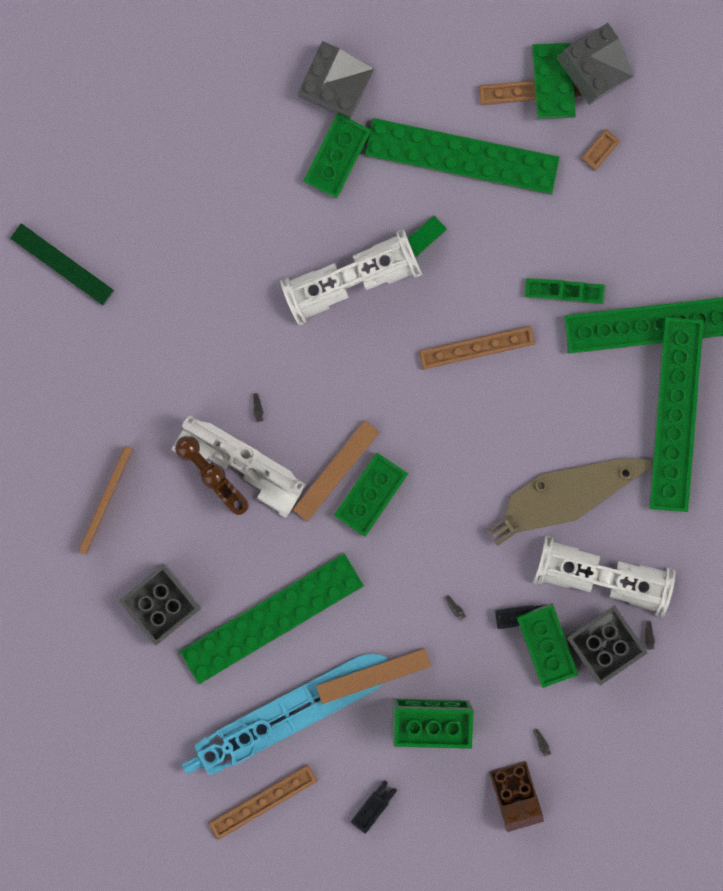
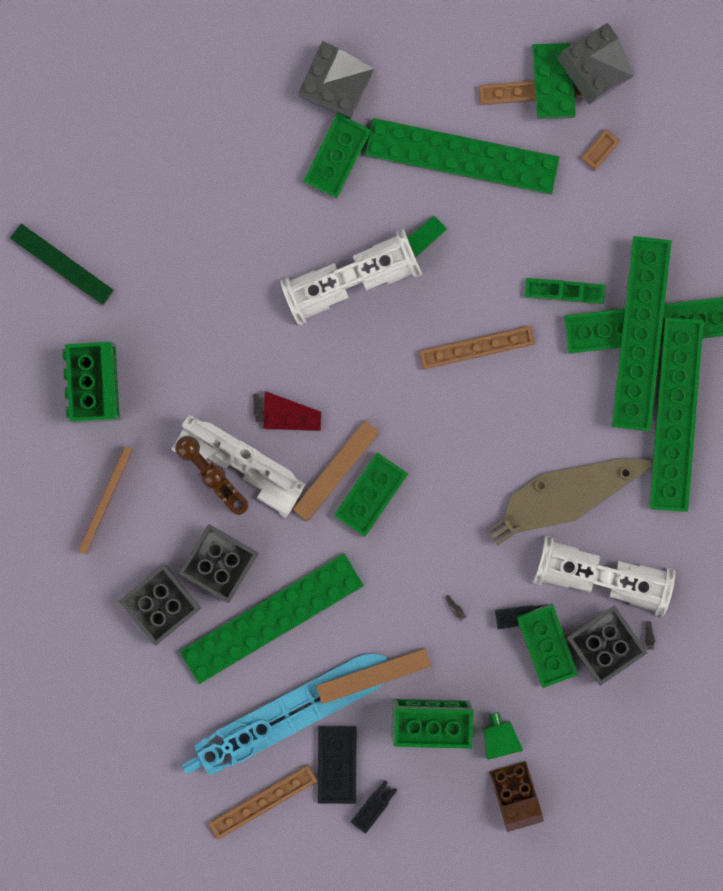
clear smoke piece [533,729,551,757] -> none
none -> green brick [62,341,120,423]
none -> dark grey slope [179,524,259,603]
none -> dark red wing [263,391,322,431]
none -> black tile [318,726,357,804]
none -> green torso [484,712,523,760]
none -> green plate [611,236,672,432]

